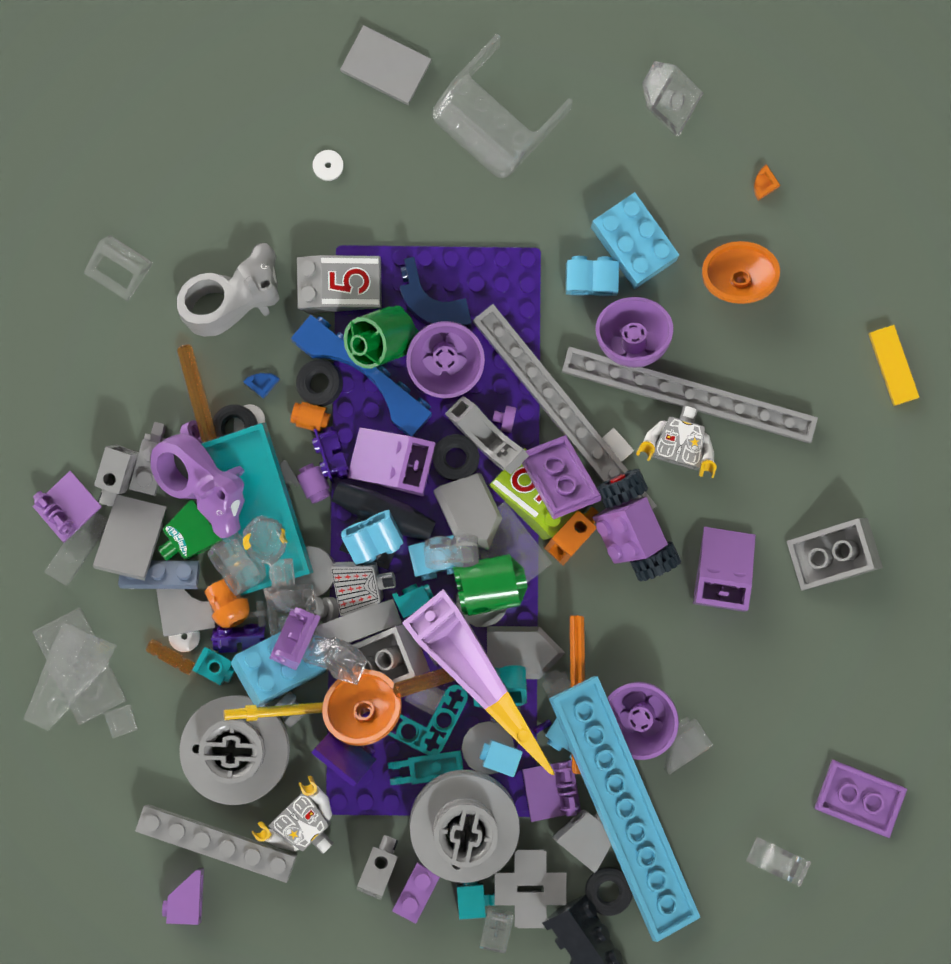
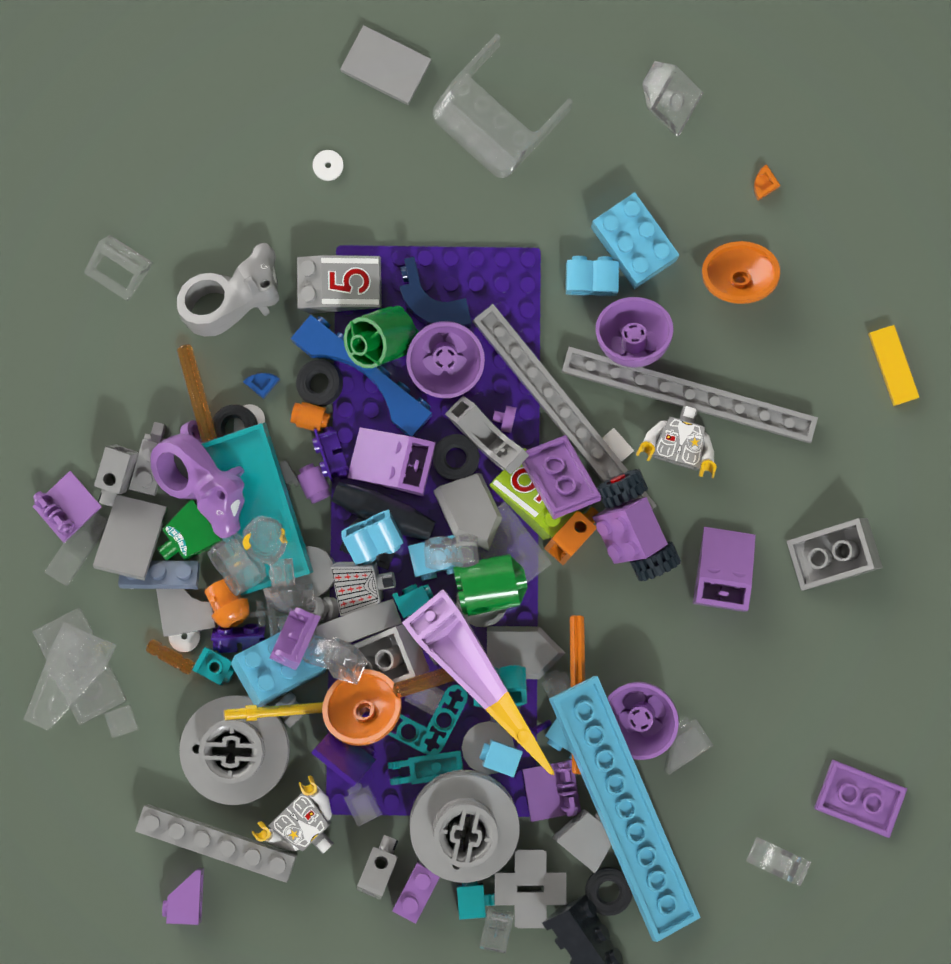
none -> clear brick [344,783,383,827]

